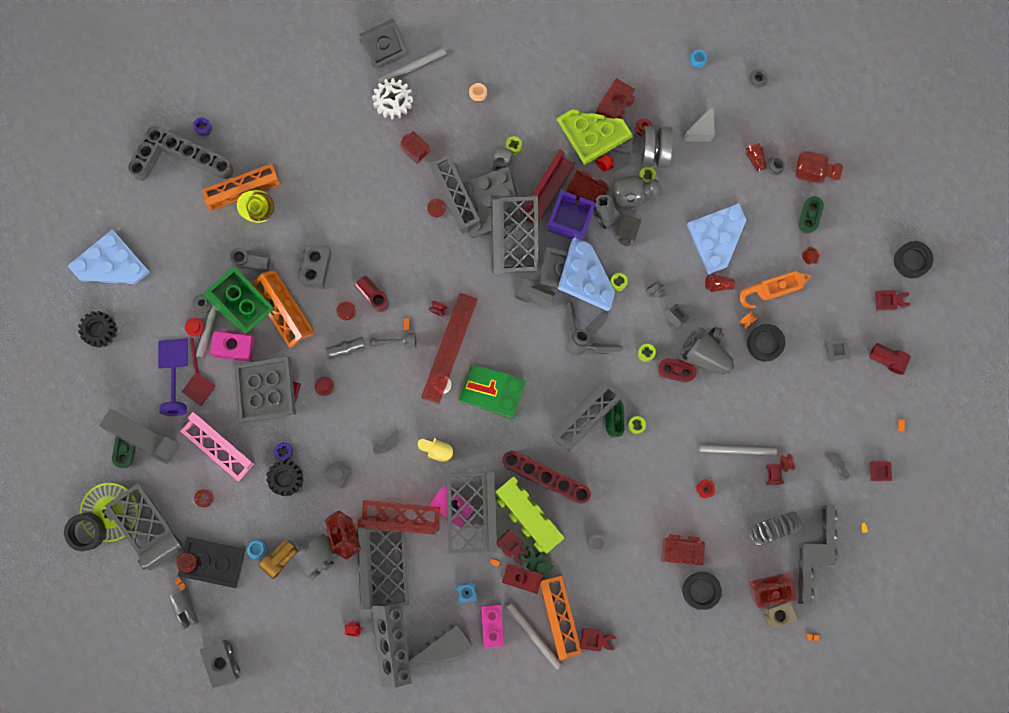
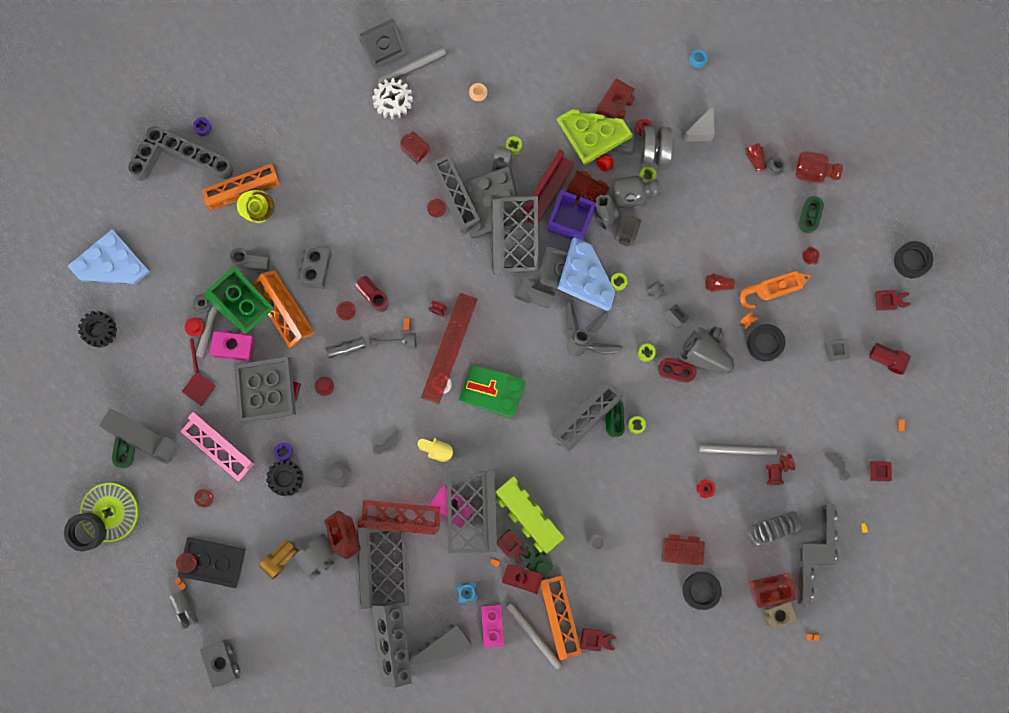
dark grey piece [104,483,184,571] -> none
dark purple piece [158,339,188,416] -> none
dark azure plate [247,539,267,559] -> none
red plate [344,621,363,637] -> none
dark red beam [502,451,591,504] -> none
light blue plate [687,203,746,275] -> none
dark grey plate [749,69,768,88] -> none

